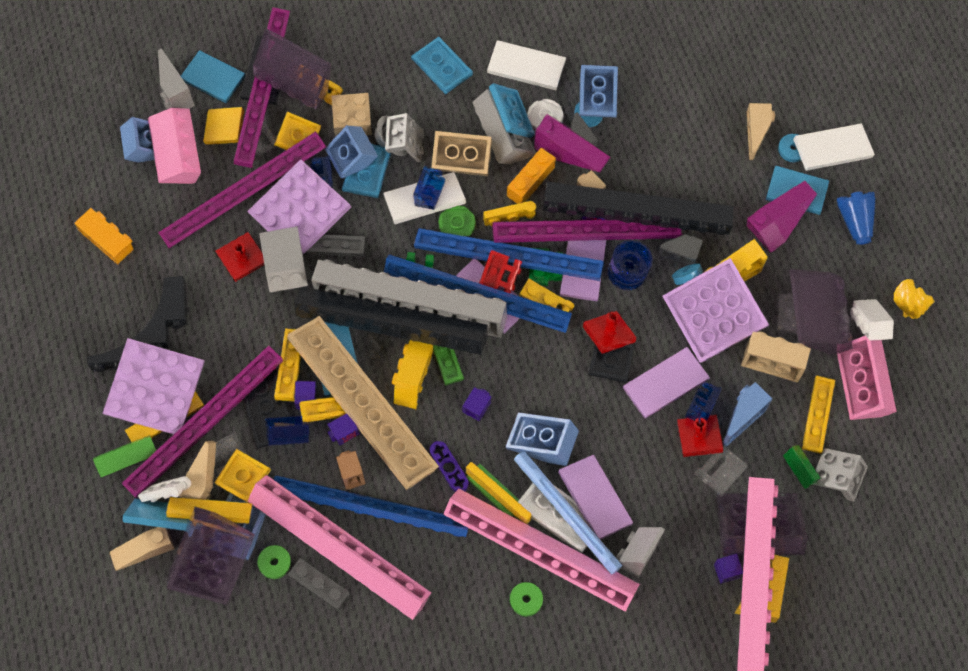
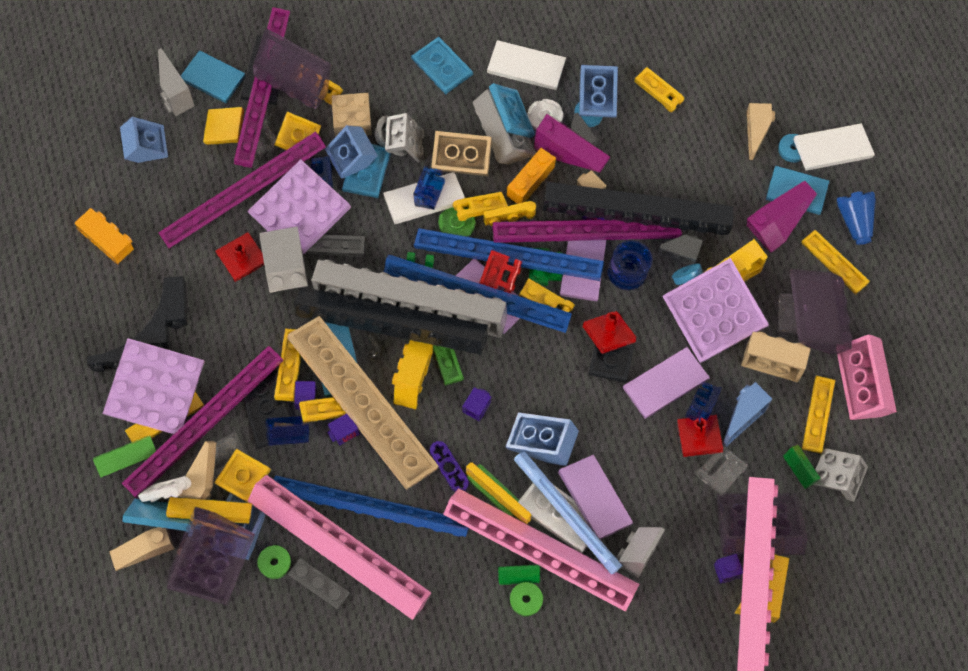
bright pink slope [148,108,201,184] -> none
medium nougat brick [336,451,365,490] -> none
white brick [850,299,894,340] -> none
yellow hair [894,279,935,319] -> none
none -> yellow plate [452,192,508,221]
none -> green slope [498,565,540,585]
none -> yellow plate [634,67,684,112]
none -> yellow tile [801,230,870,295]

